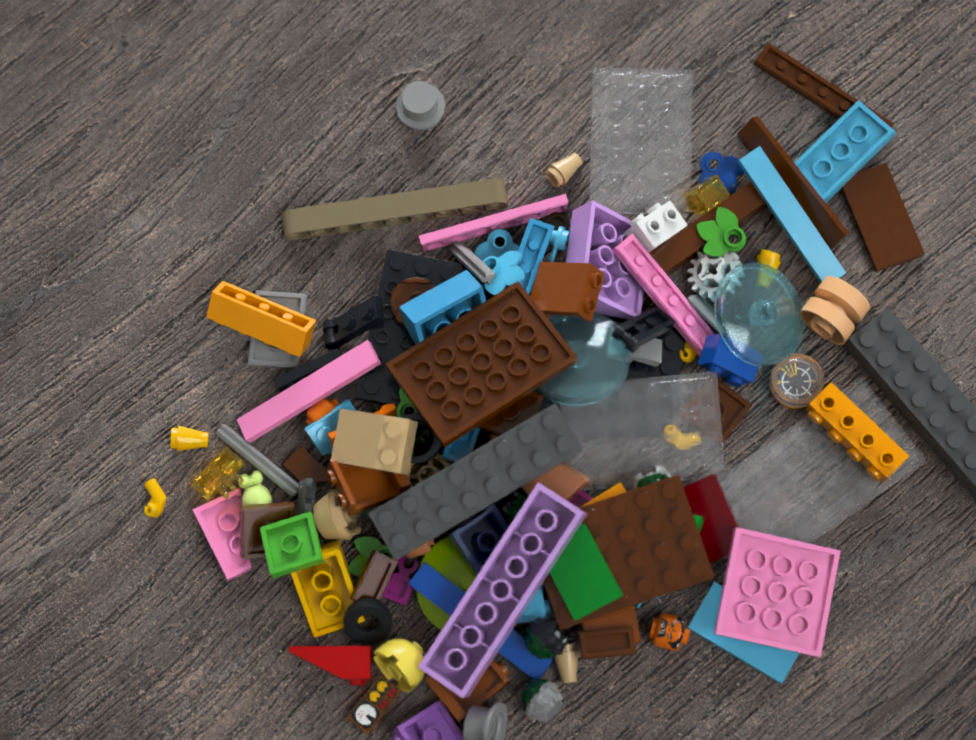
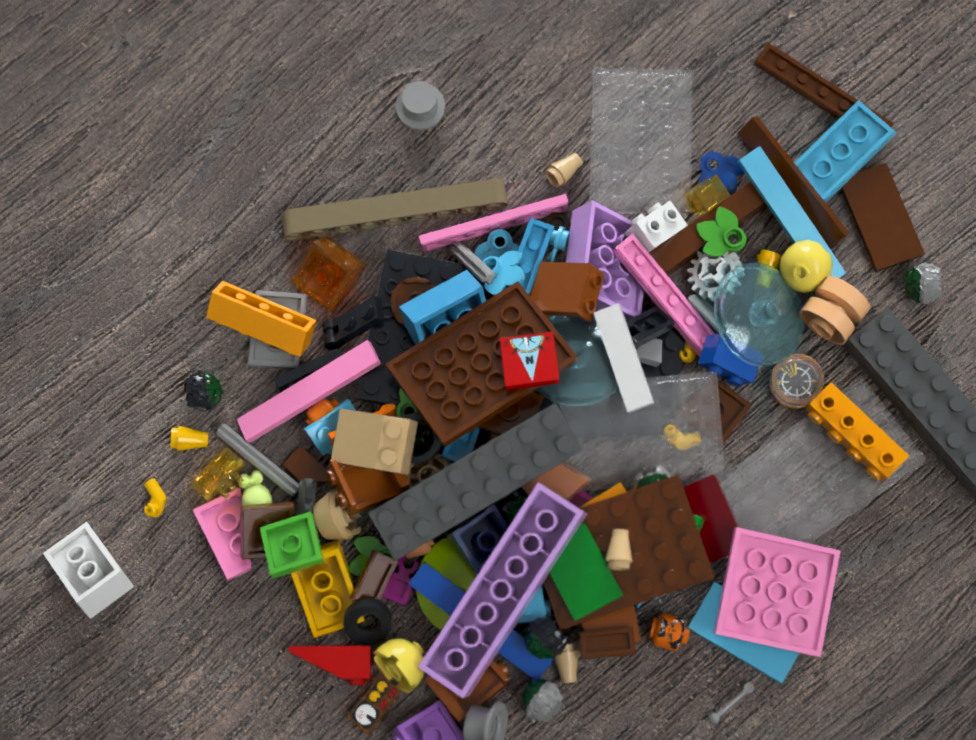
none -> white slope [43,522,134,619]
none -> black piece [184,370,224,412]
none -> clear orange slope [292,236,367,312]
none -> red tile [500,331,560,390]
none -> white tile [594,303,654,413]
none -> tan cone [605,529,633,570]
none -> light grey hinge [709,683,754,724]
none -> light yellow cylinder [779,240,833,293]
none -> light grey piece [903,262,941,304]

